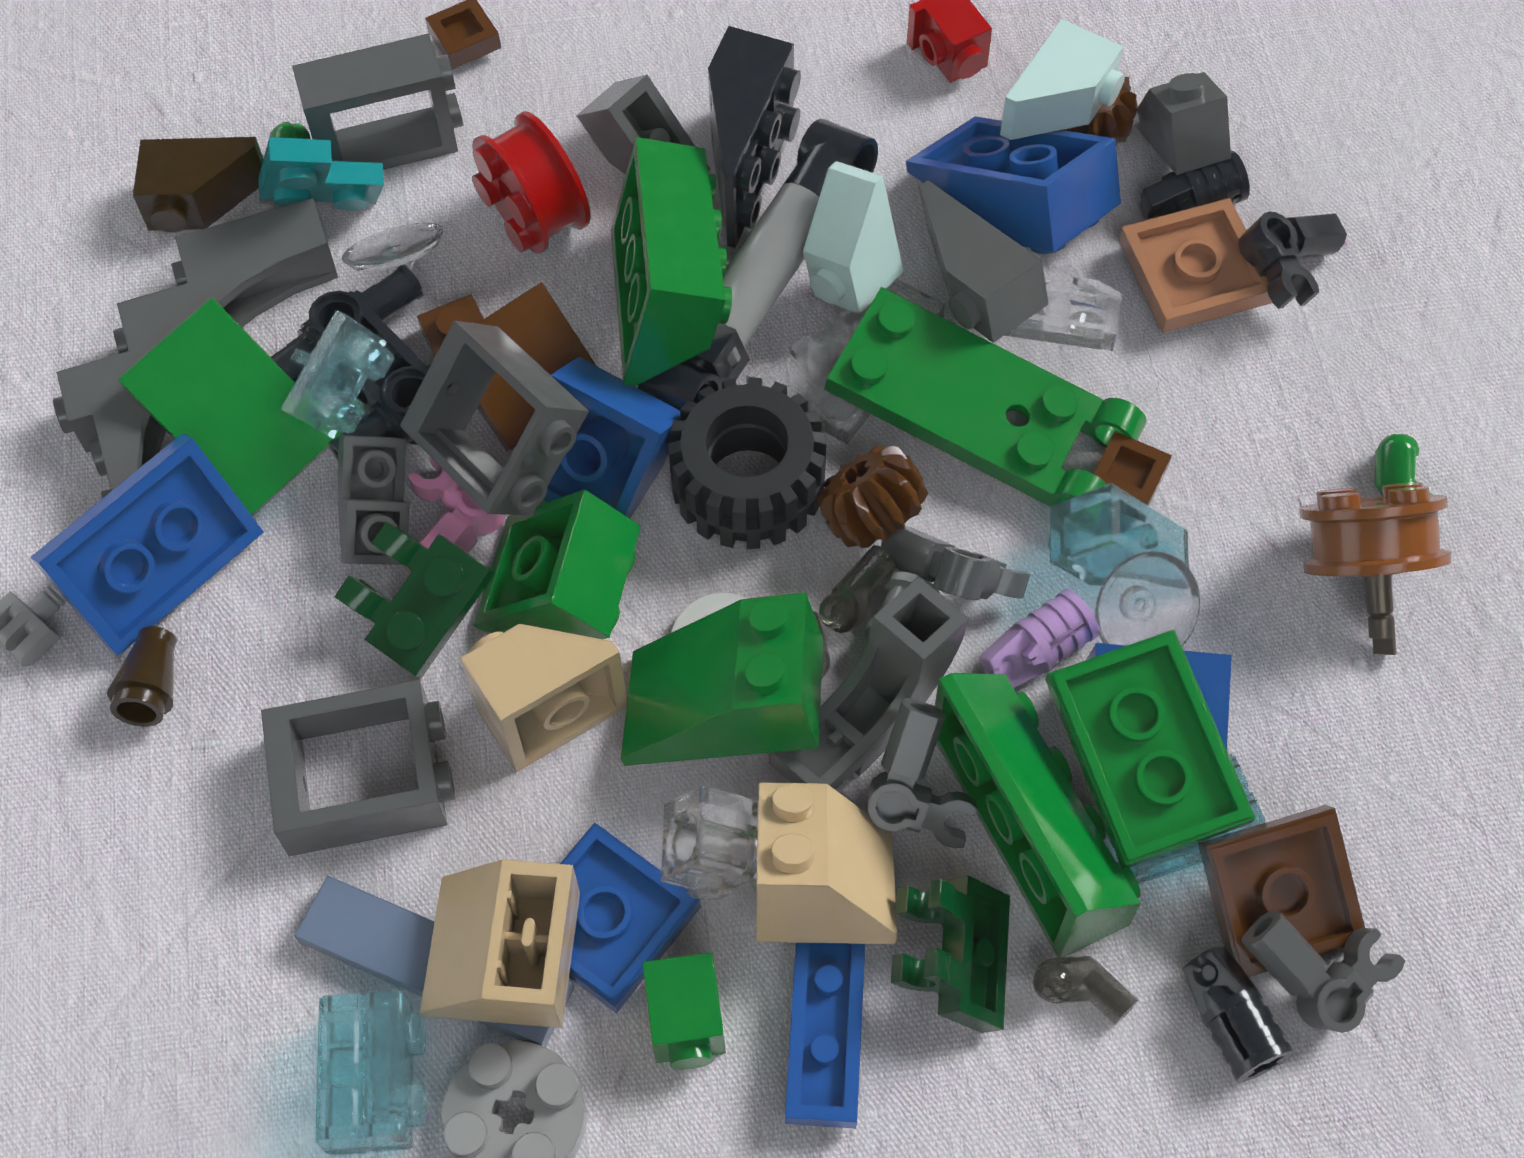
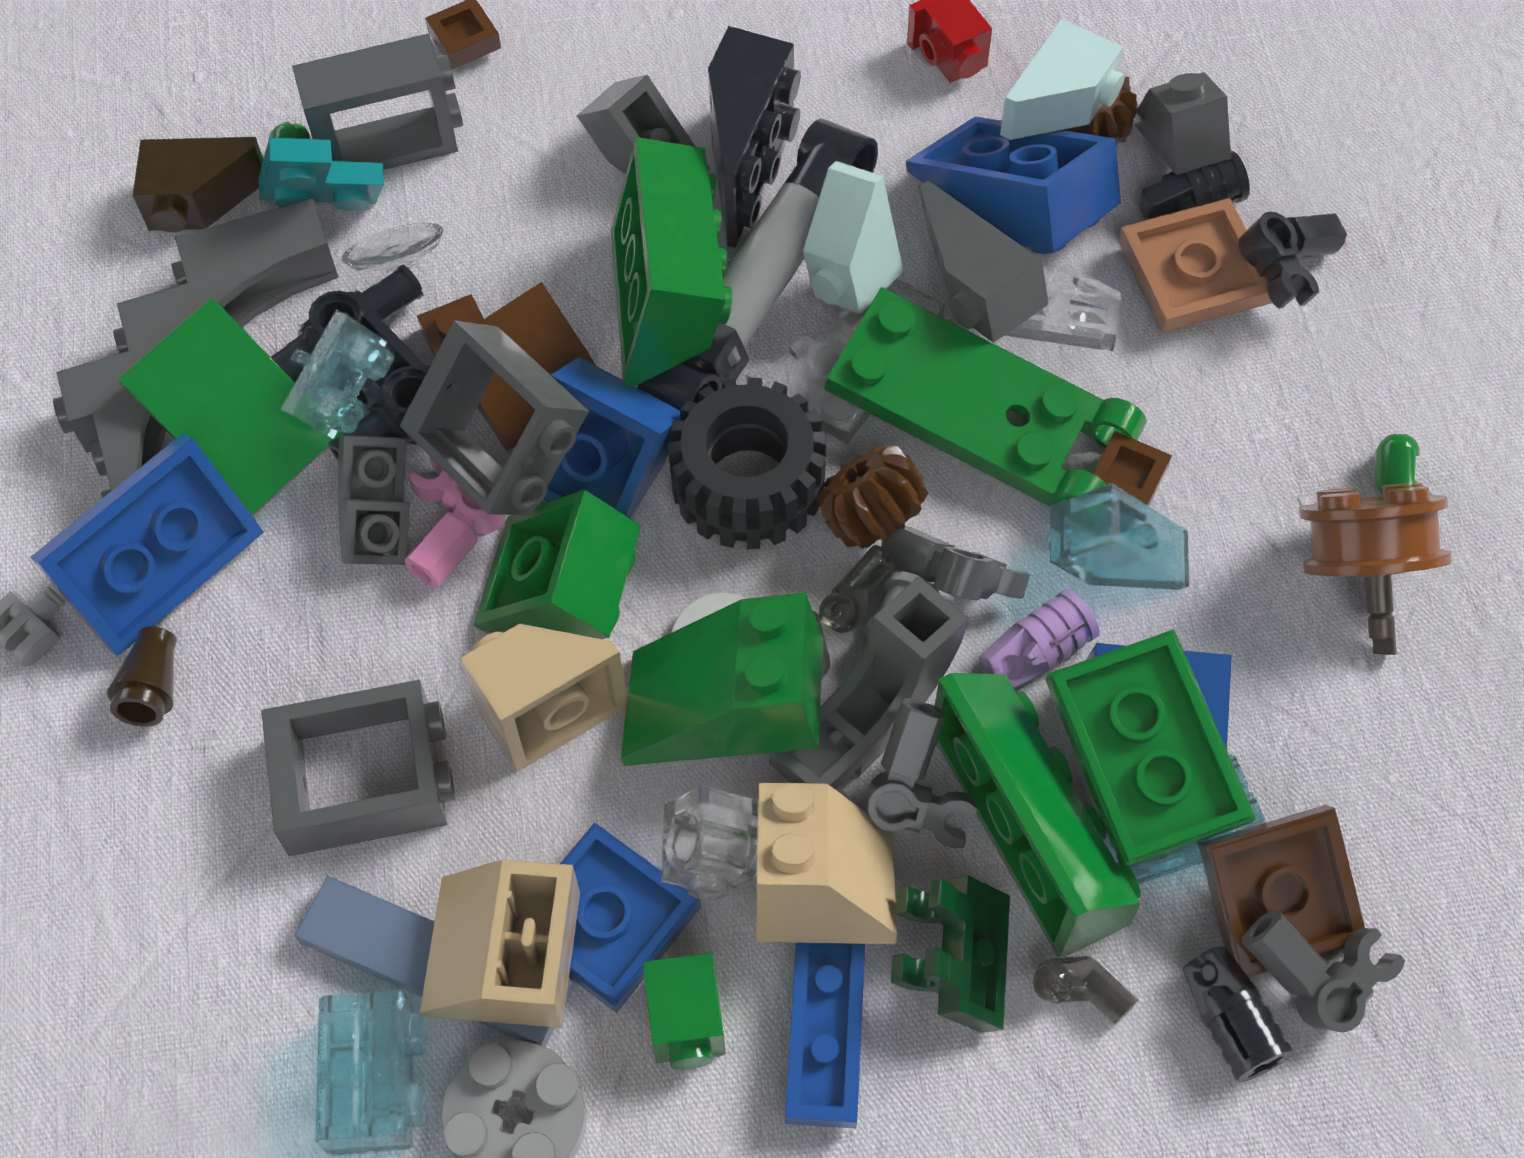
dark green plate [334,522,496,678] -> none
red wheel [472,111,591,254] -> none
clear piece [1095,551,1200,646] -> none

